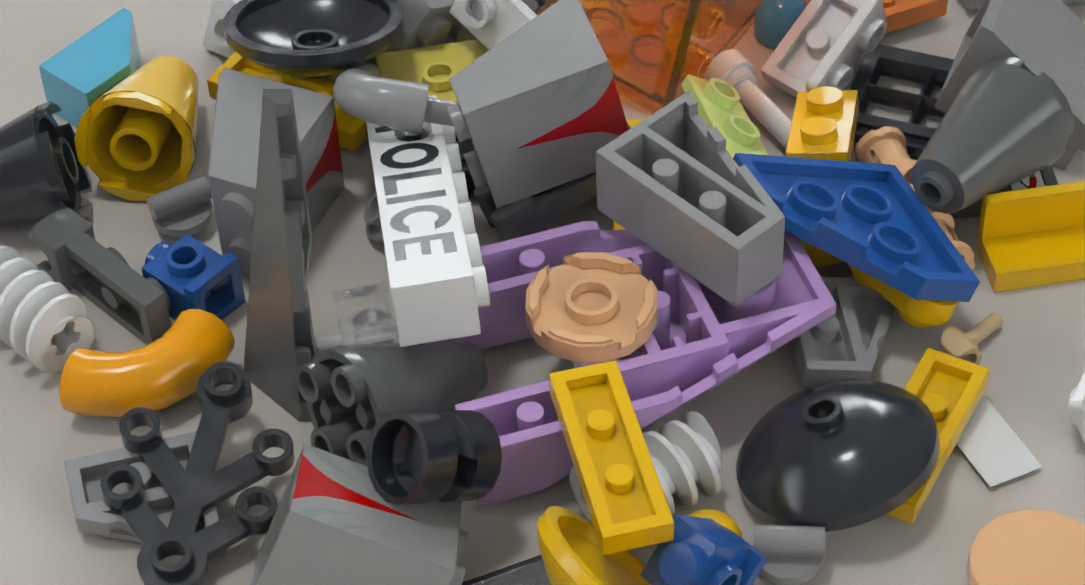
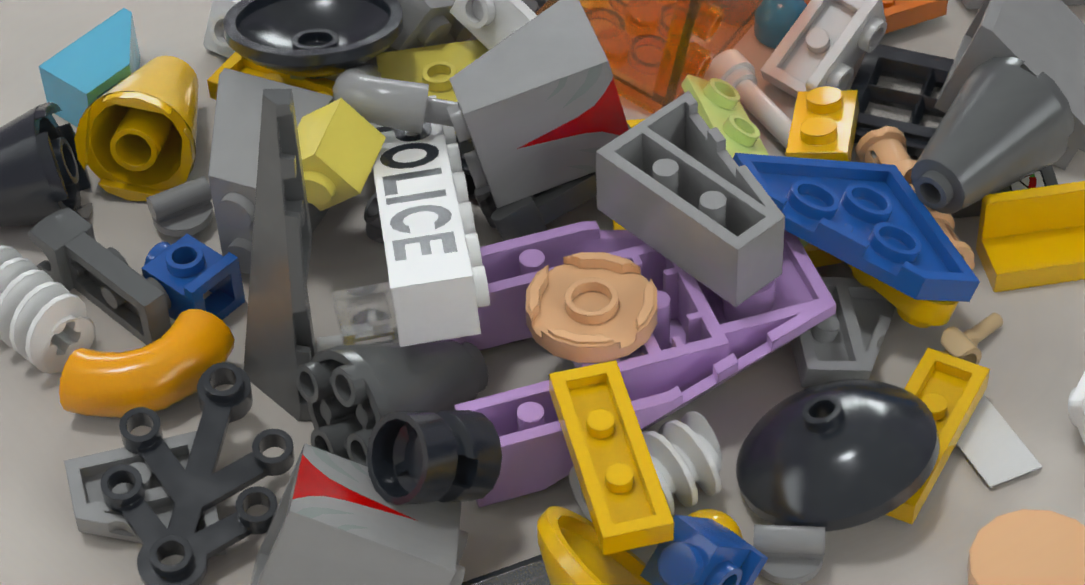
none -> light yellow brick [297,98,386,211]

